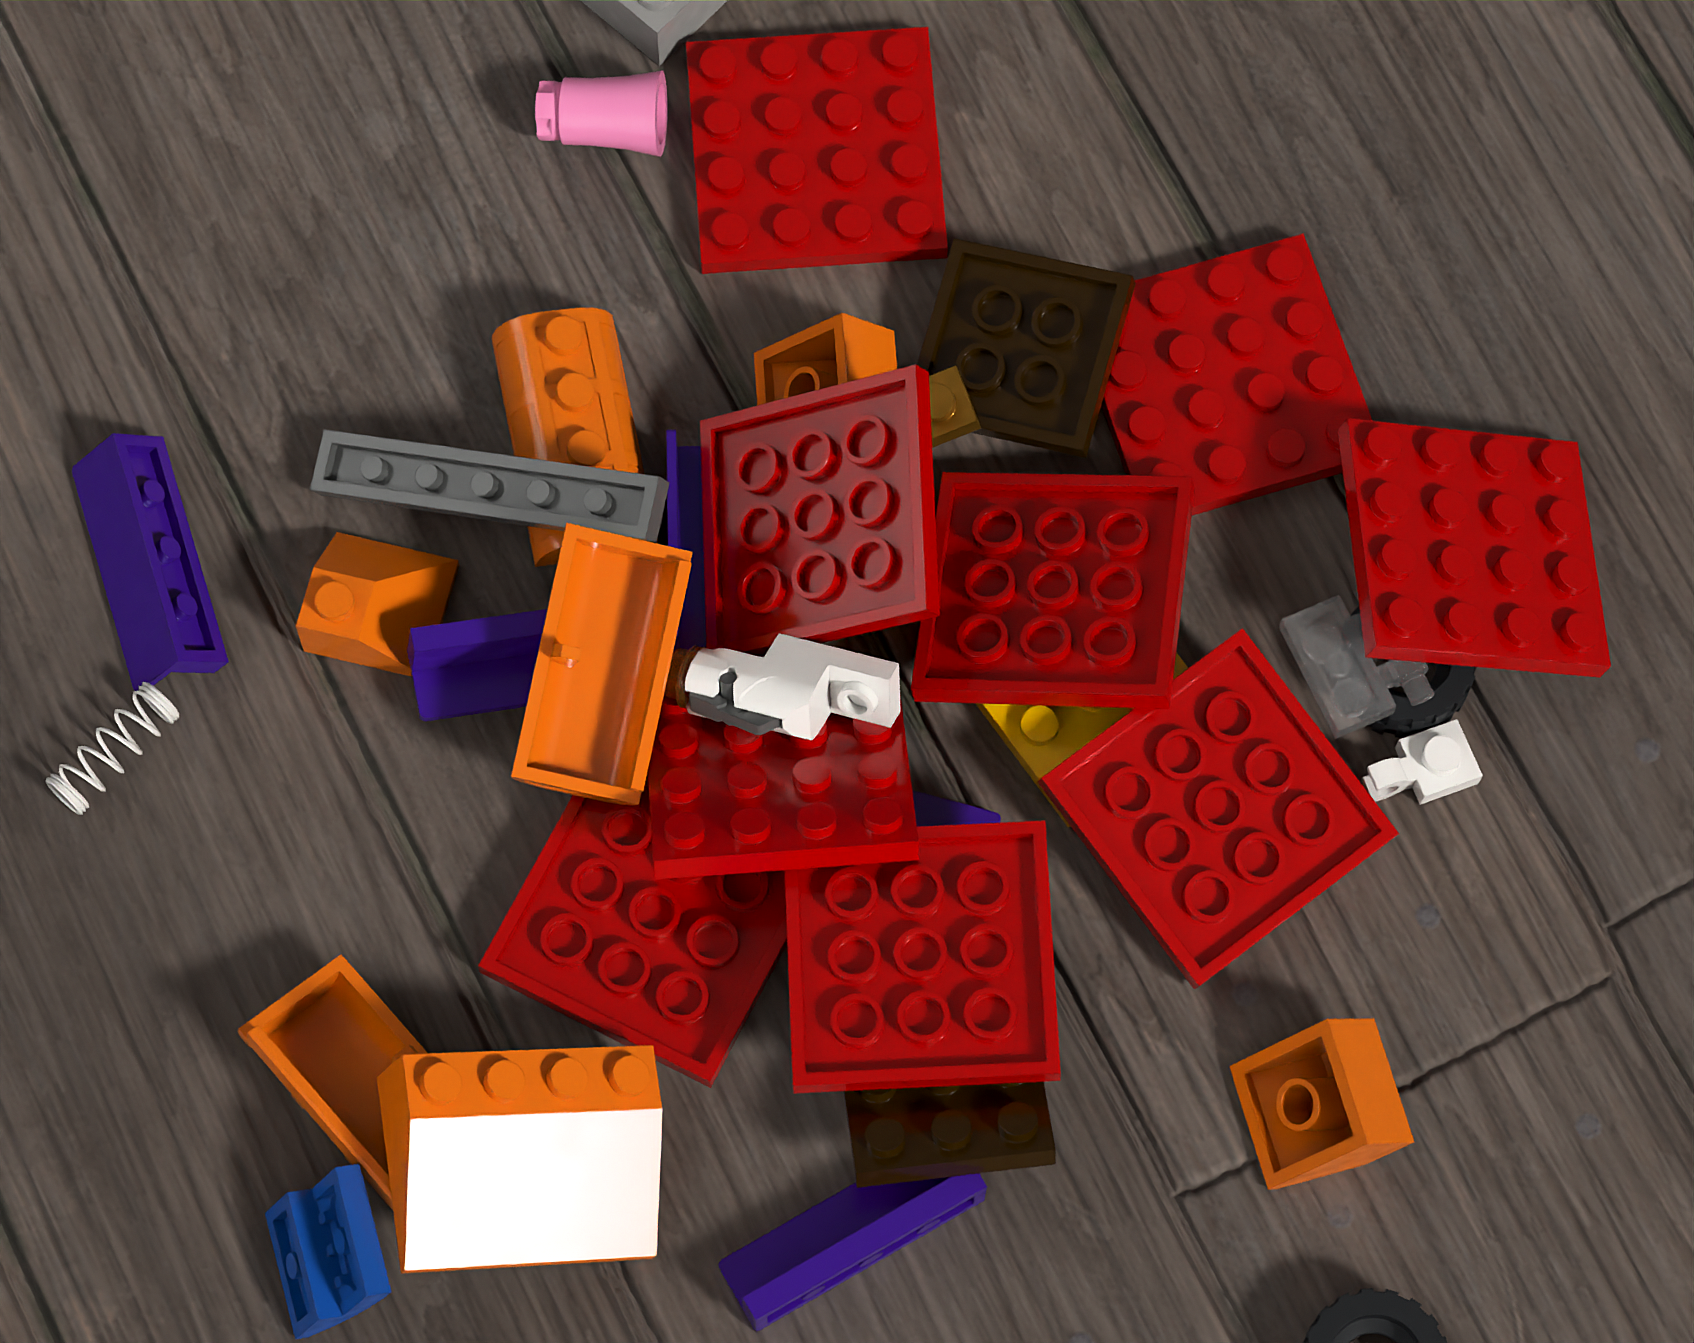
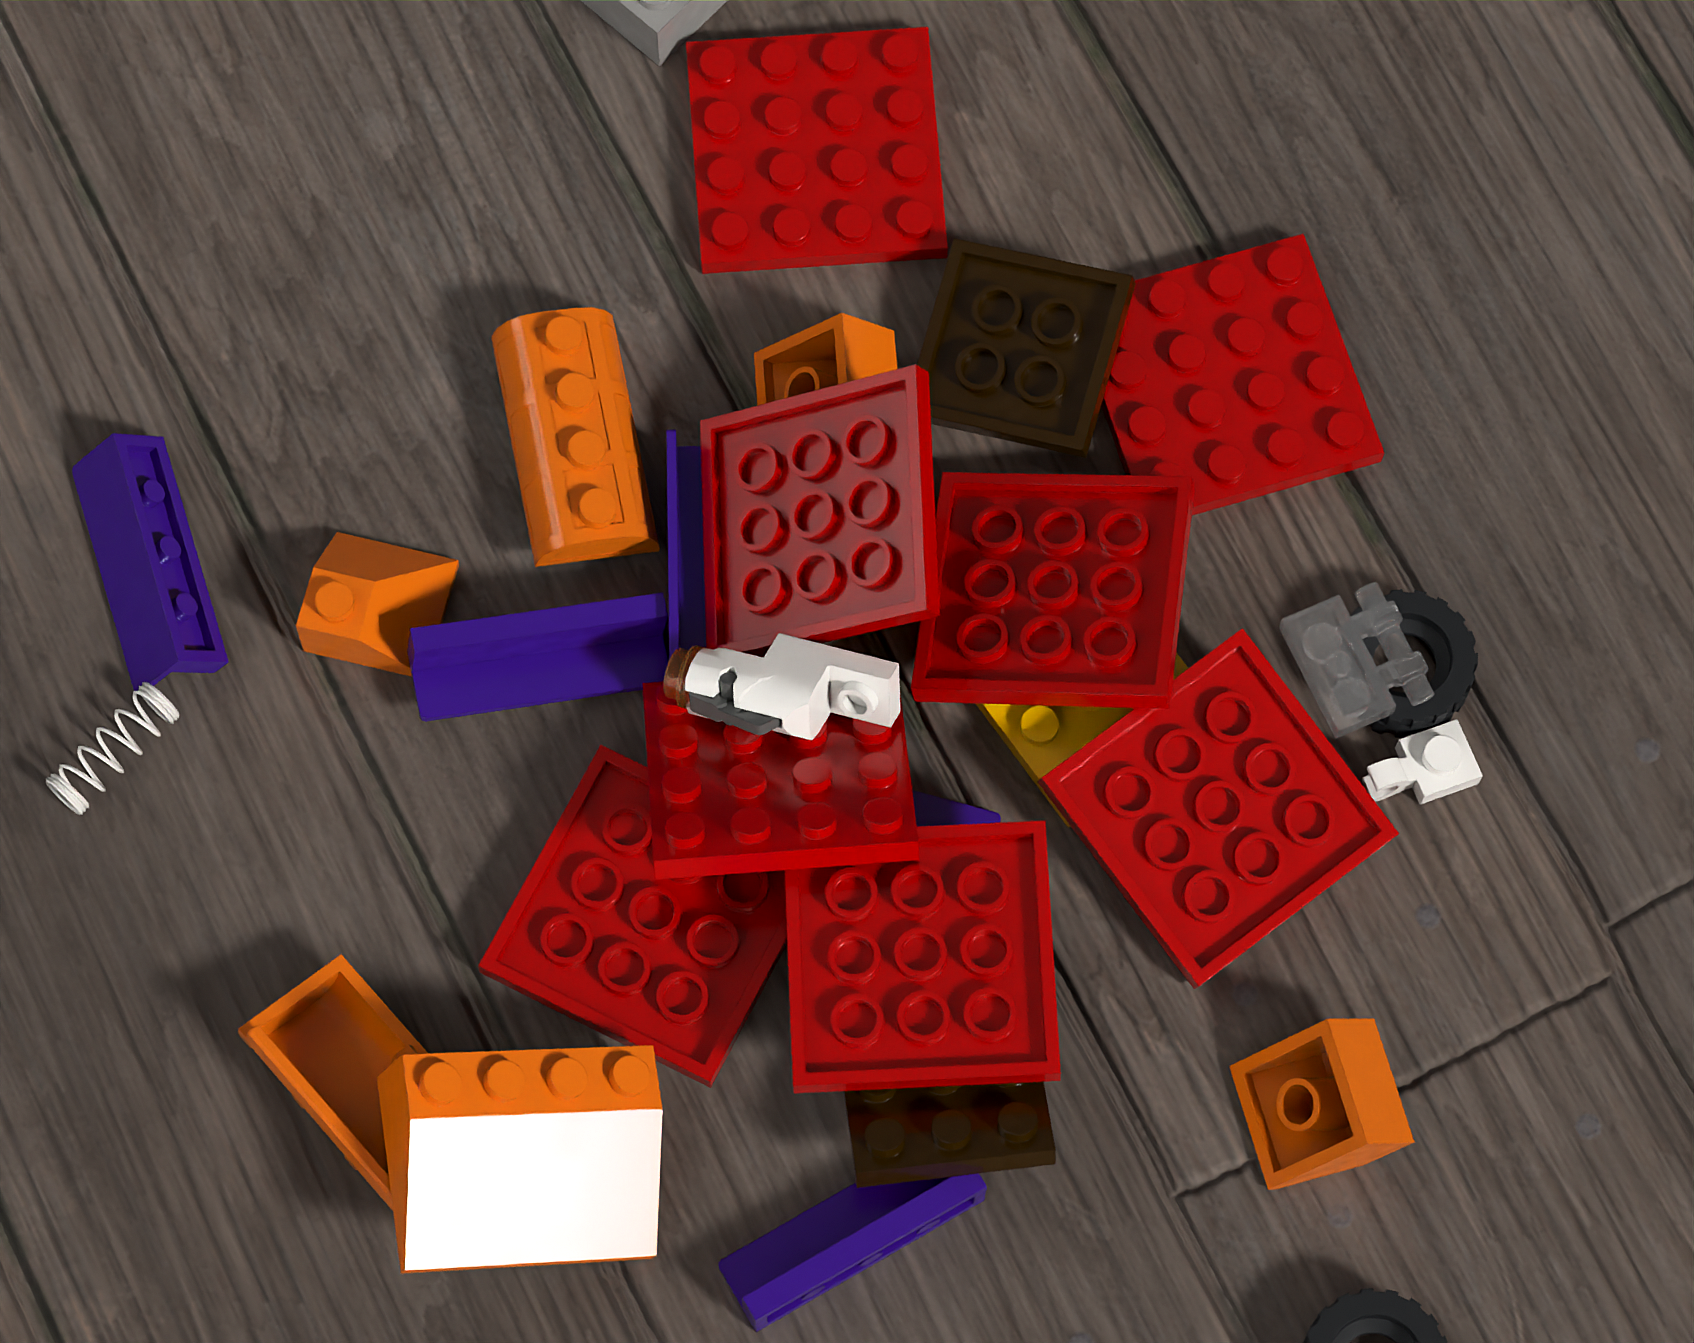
blue slope [265,1164,392,1339] -> none
dark grey plate [310,429,670,543] -> none
orange container [511,523,693,806] -> none
bright pink plant [535,70,667,157] -> none
pearl gold plate [929,366,981,448] -> none
red plate [1338,418,1611,678] -> none

